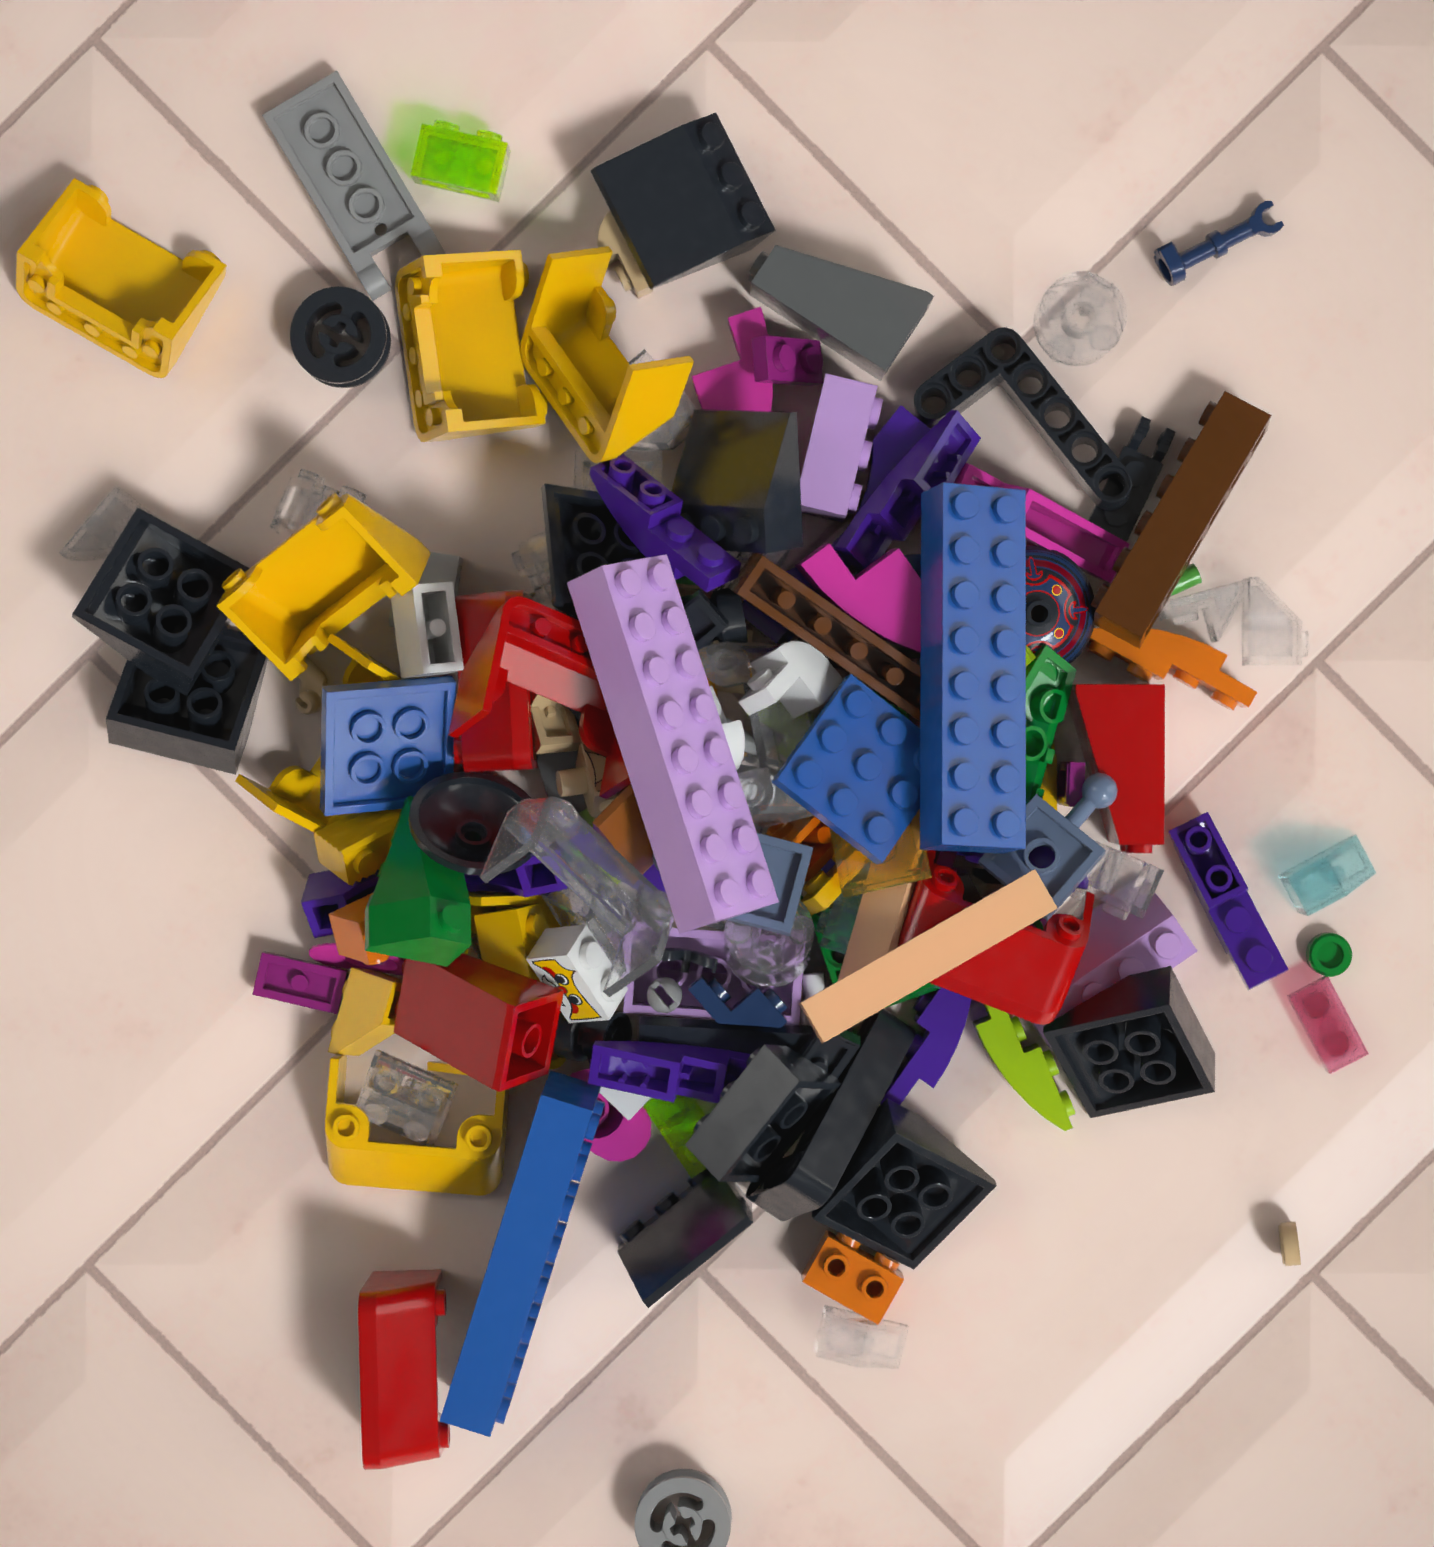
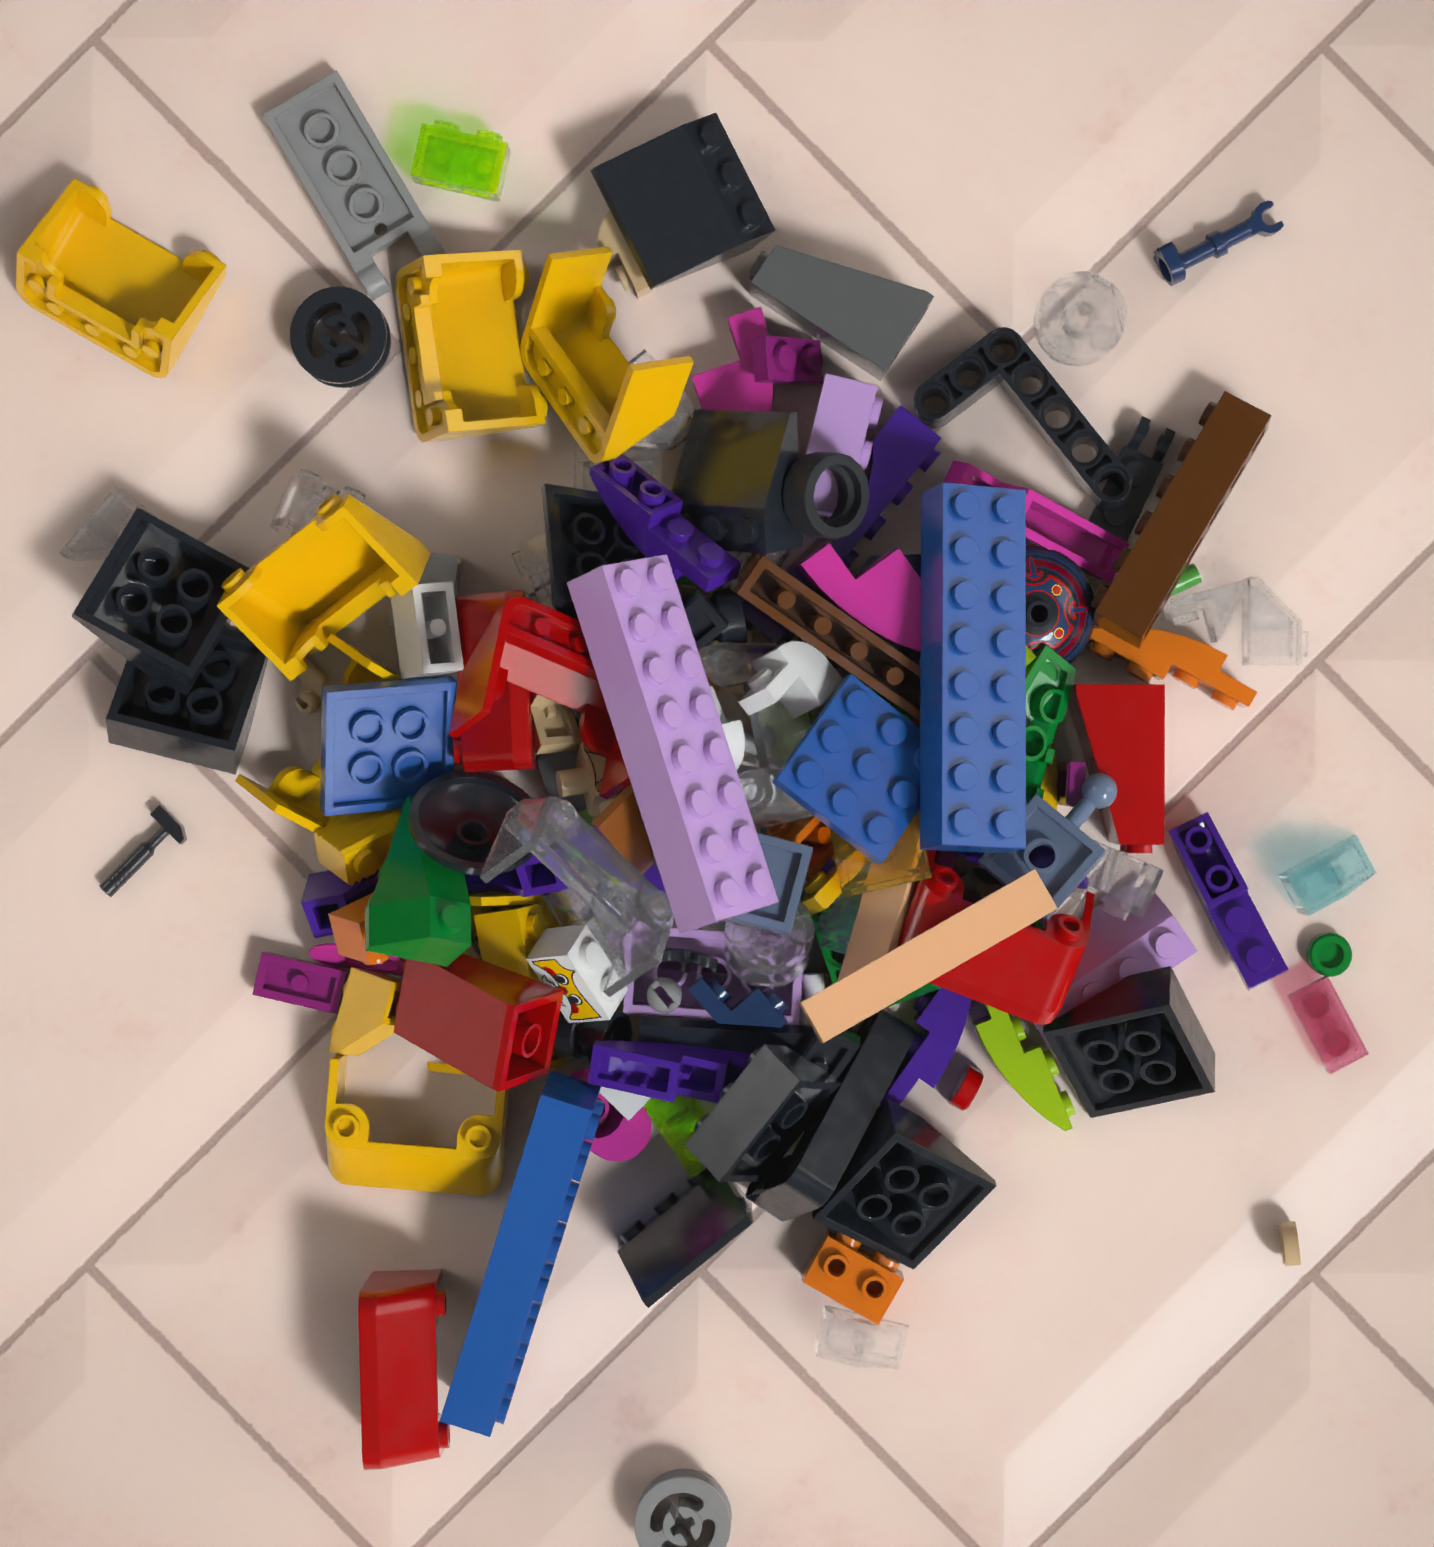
clear slope [356,1049,460,1147] -> none
dark purple slope [835,410,981,573] -> none
none -> black piece [99,805,187,897]
none -> black tyre [783,452,870,539]
none -> red tile [947,1064,984,1111]

